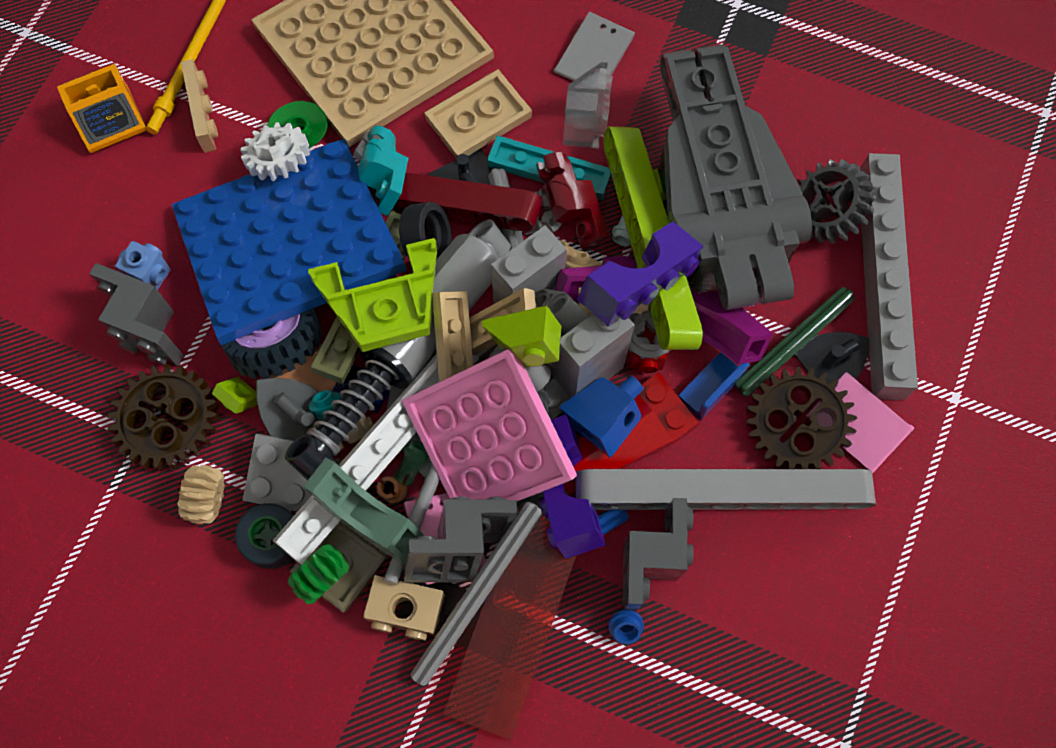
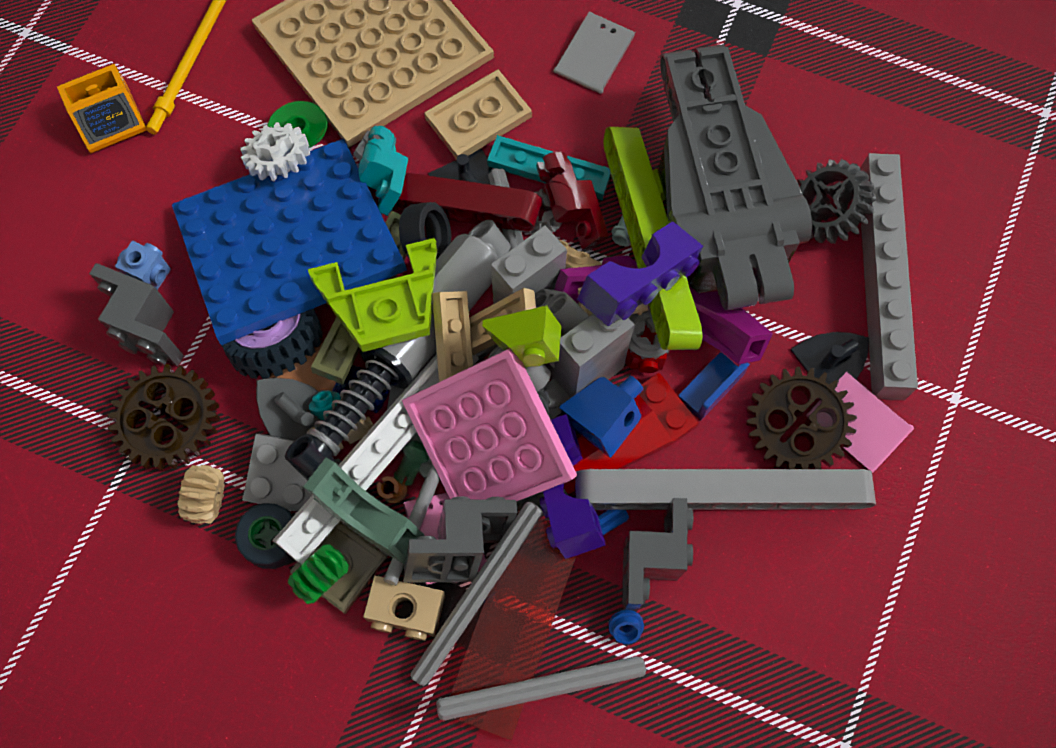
tan plate [181,59,218,153] -> none
lime plate [212,377,257,414] -> none
clear slope [563,62,613,148] -> none
dark green axle [734,287,854,397] -> none
none -> light grey axle [436,656,646,721]

